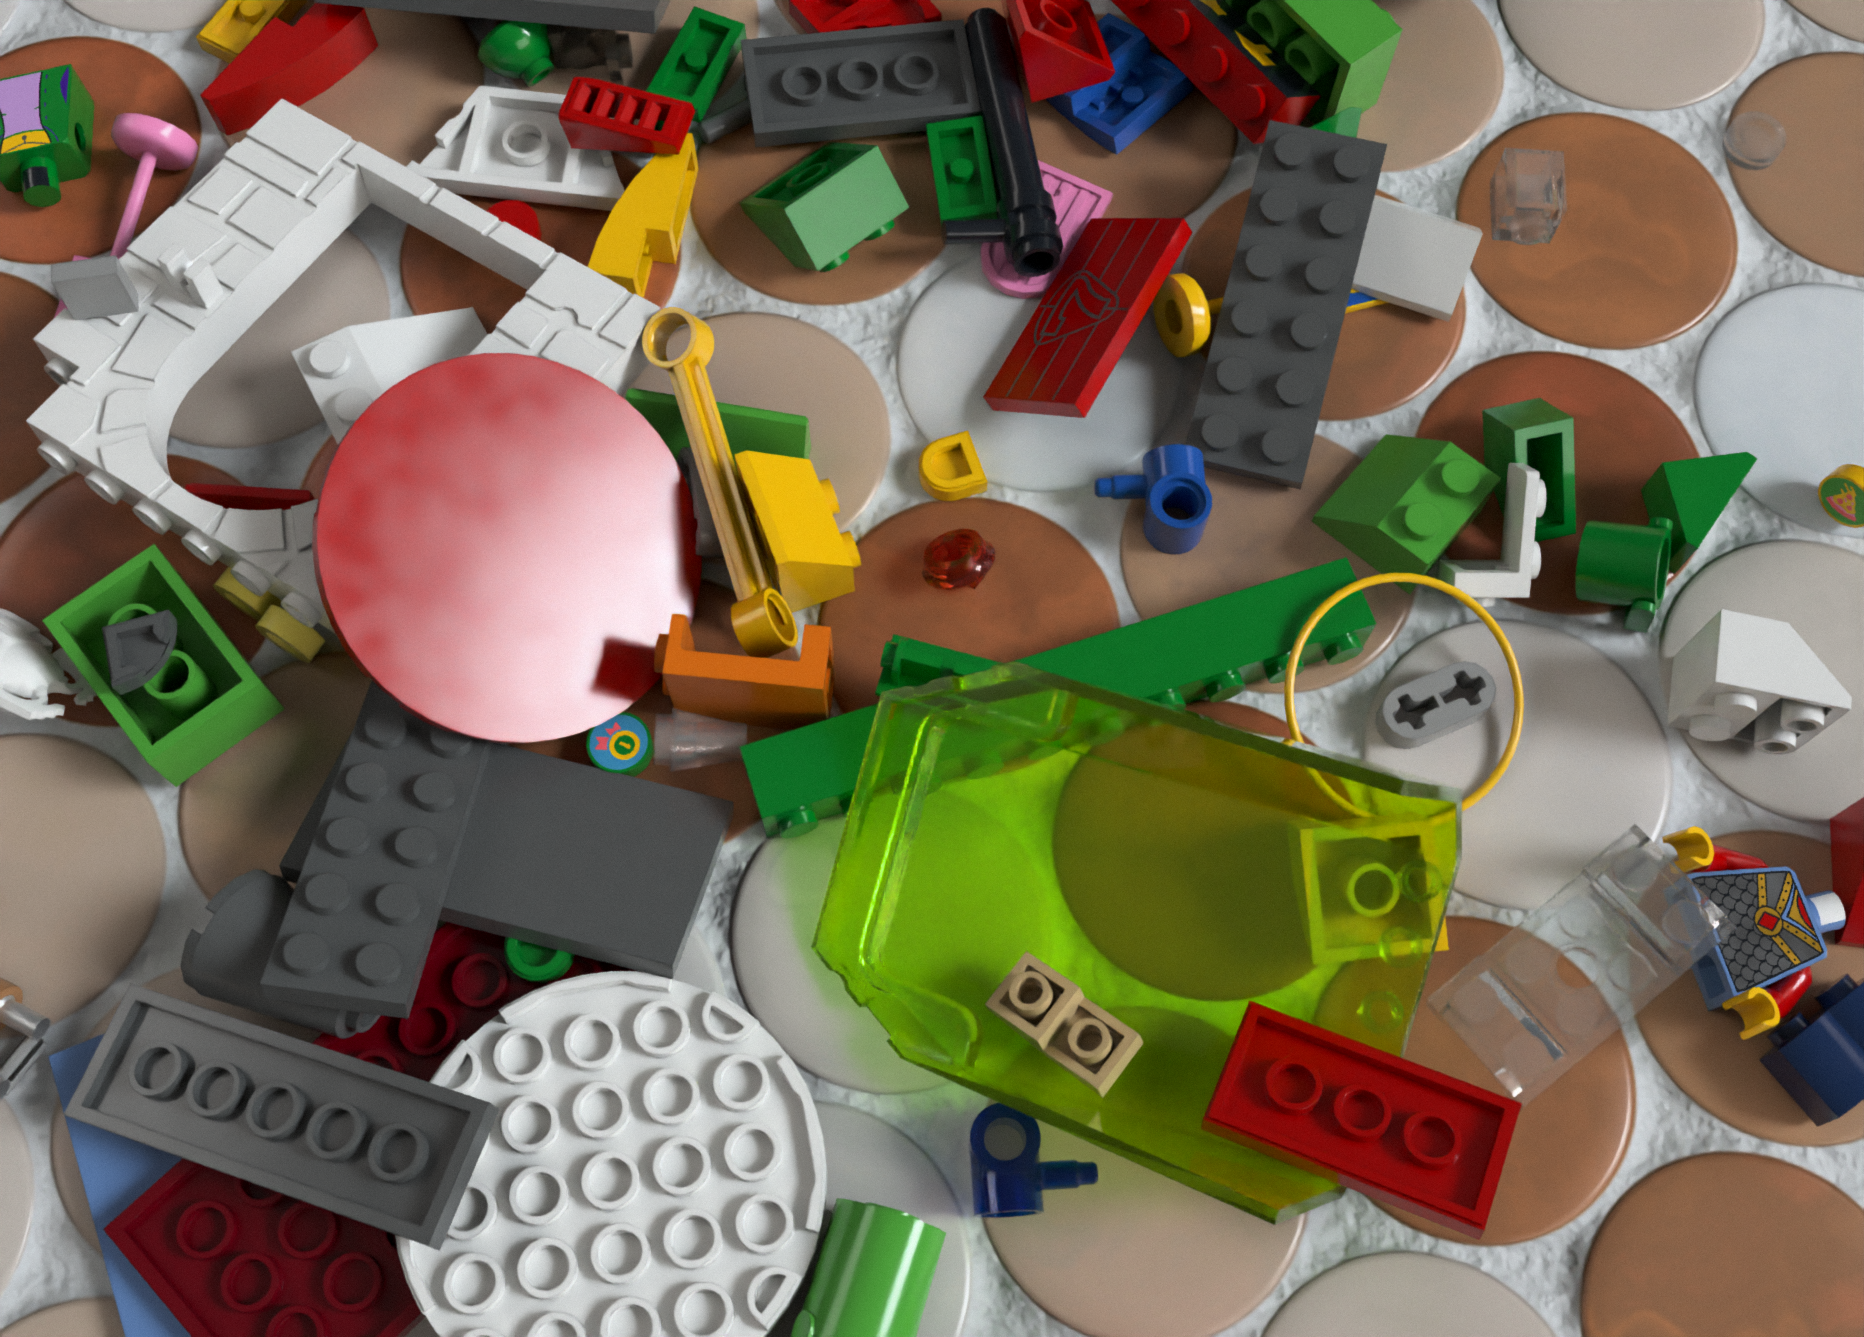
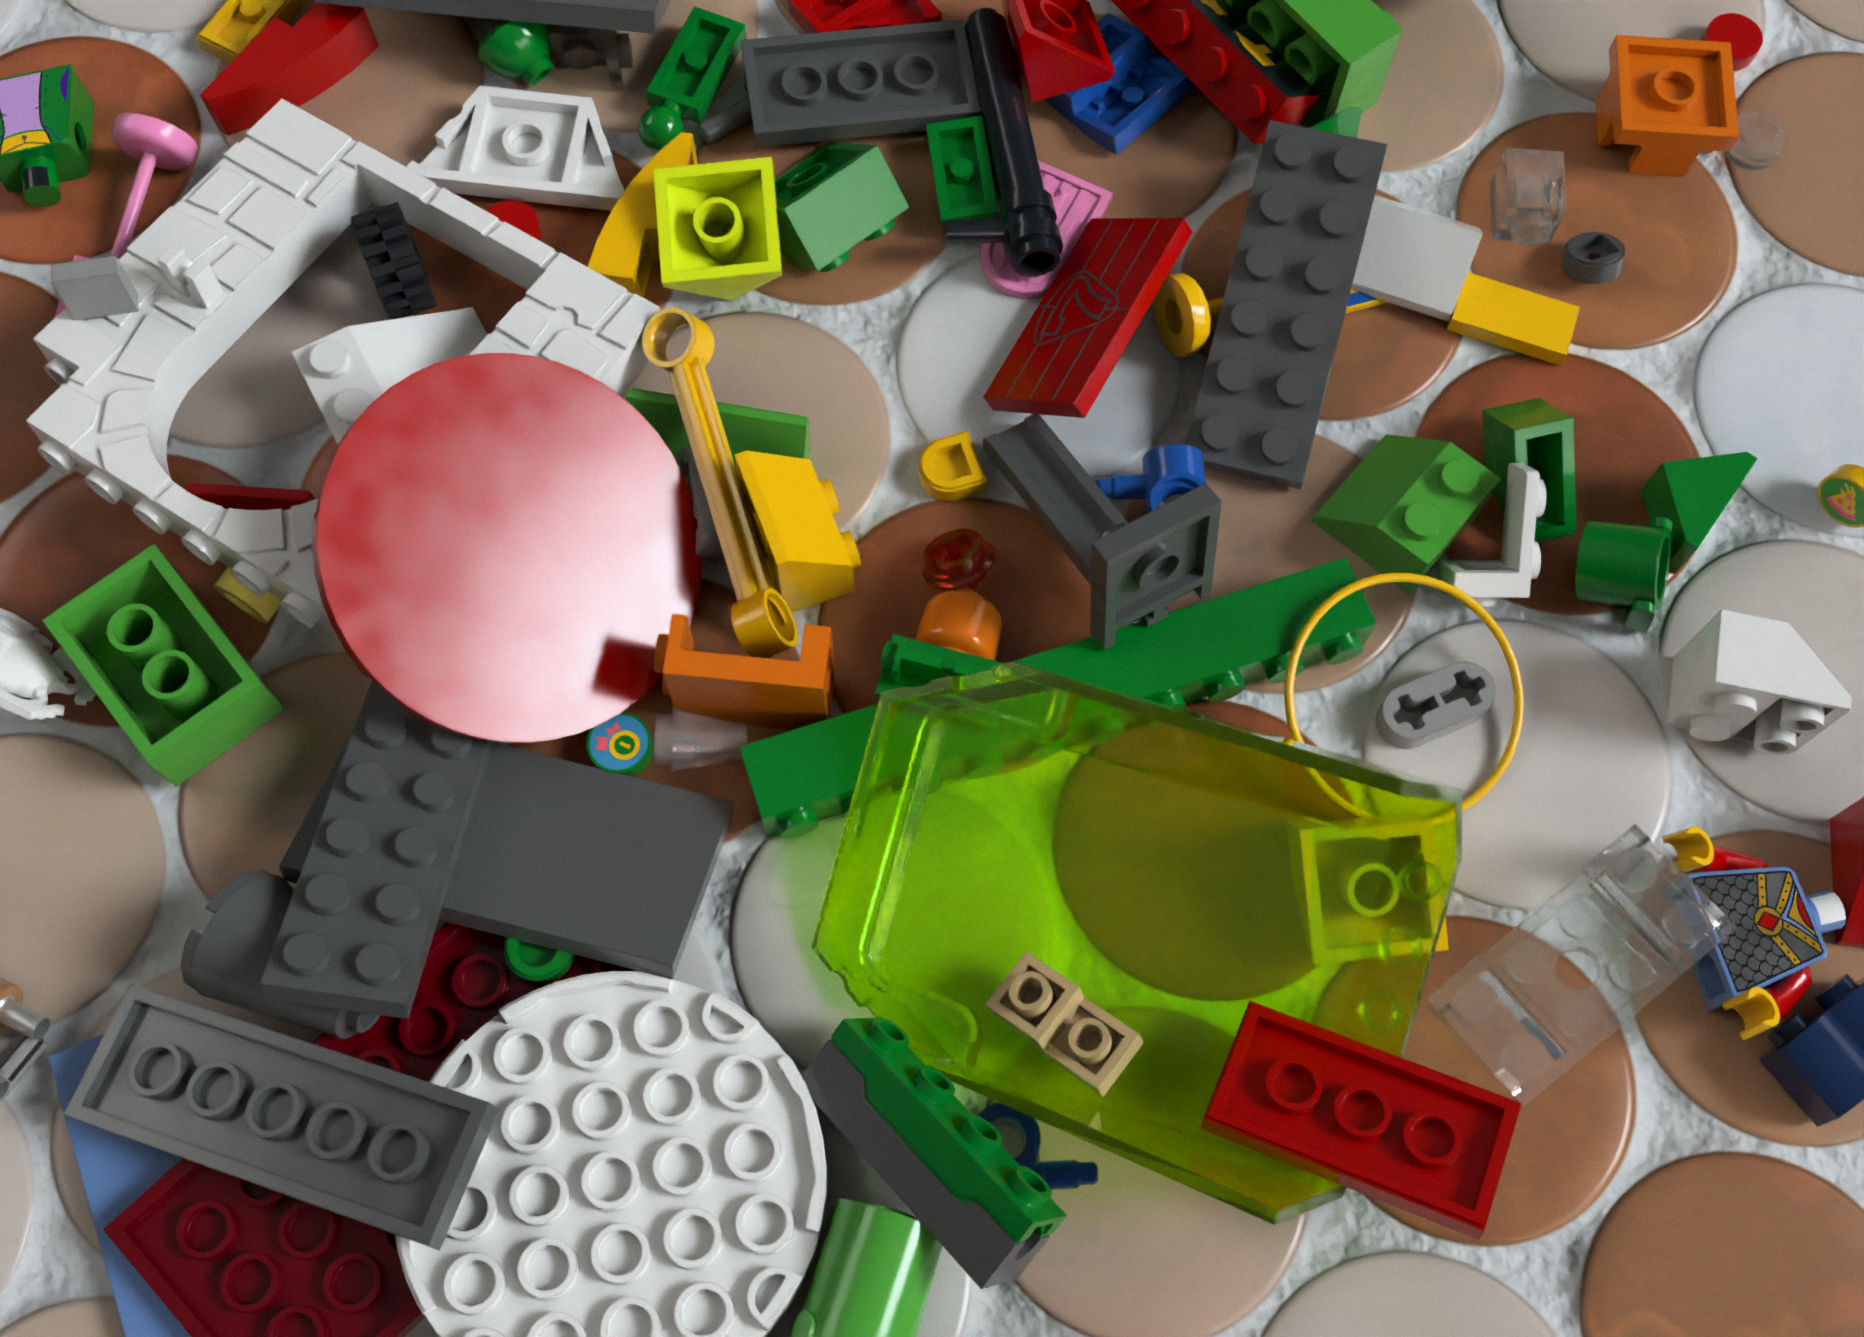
dark grey tile [102,610,177,695] -> none
light yellow tile [255,605,325,663] -> none
red slope [558,77,695,155] -> none
none -> black tyre [351,202,437,319]
none -> neon yellow slope [653,157,782,301]
none -> piece [802,1017,1067,1289]
none -> orange head [915,589,1003,661]
none -> dark grey bracket [983,414,1222,651]
none -> yellow tile [1446,272,1580,365]
none -> dark grey tile [1562,232,1626,284]
none -> orange panel [1596,35,1739,177]
none -> red tile [1701,13,1763,71]

